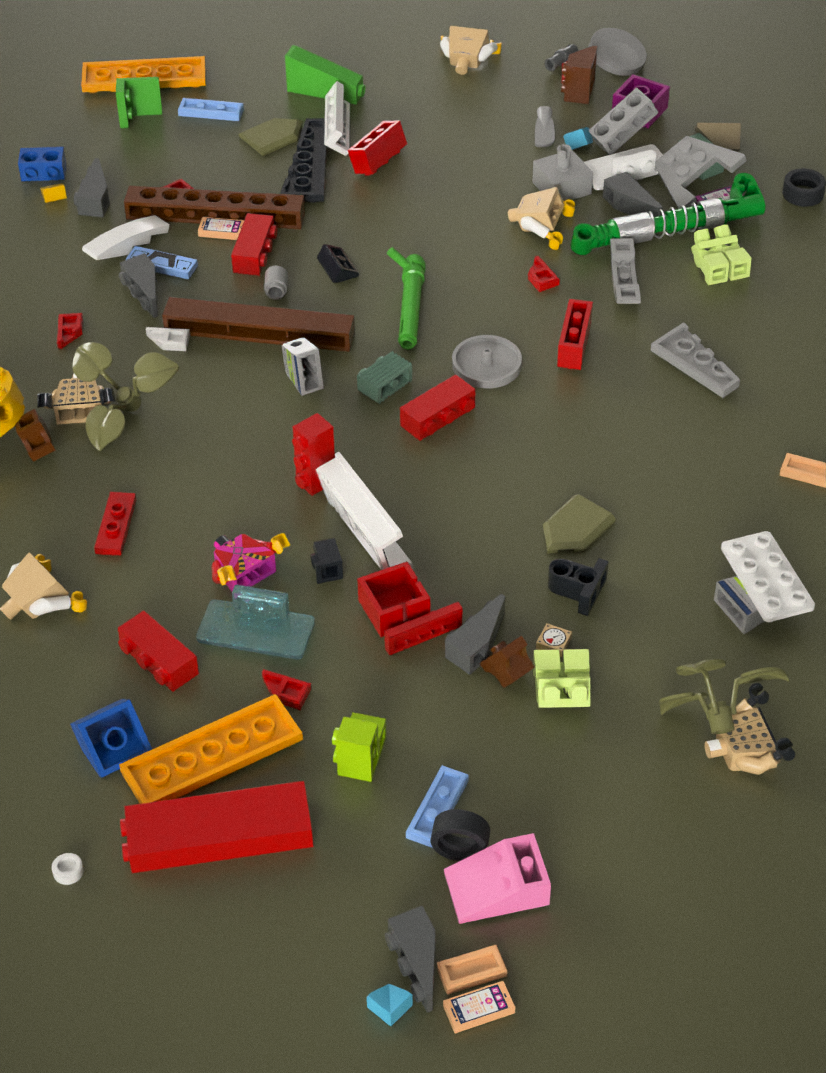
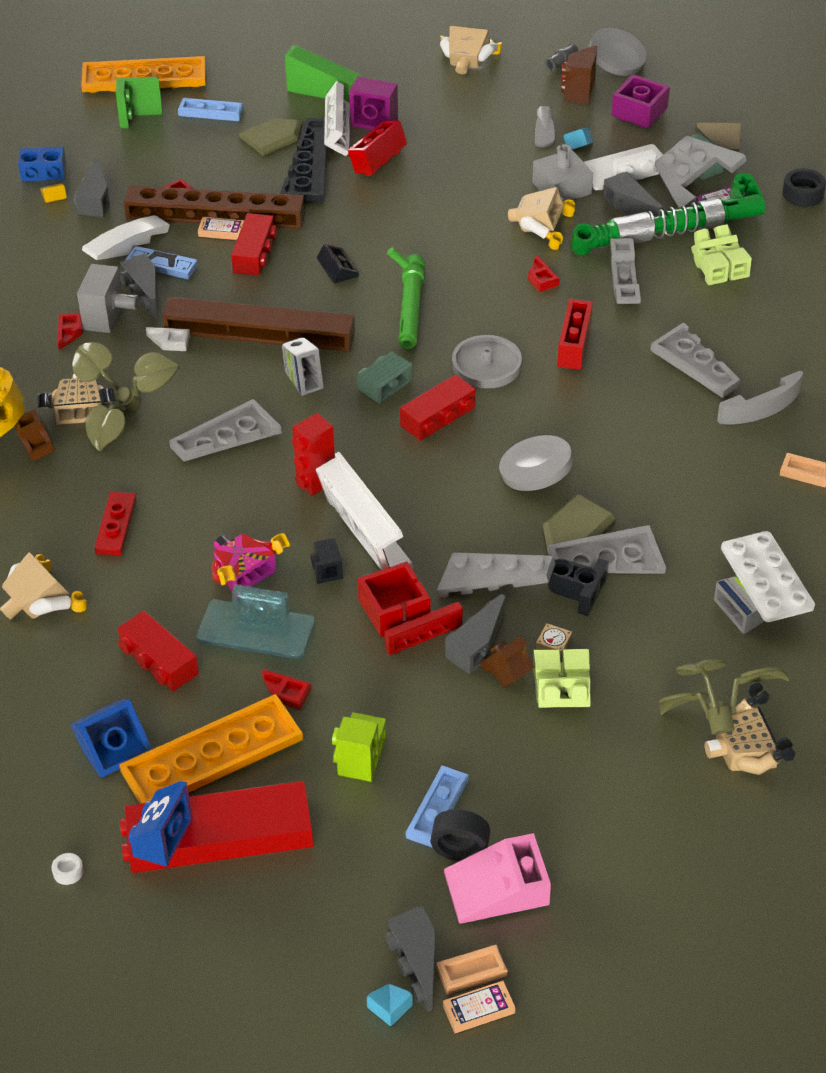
light grey brick [264,266,288,300] -> none
light grey brick [588,88,658,155] -> none
none -> light grey brick [77,264,139,333]
none -> blue slope [128,781,192,867]
none -> light grey wing [169,399,282,461]
none -> magenta brick [349,77,398,130]
none -> light grey wing [437,553,555,598]
none -> light grey piece [499,435,574,491]
none -> light grey wing [547,525,666,574]
none -> light grey slope [717,370,804,424]

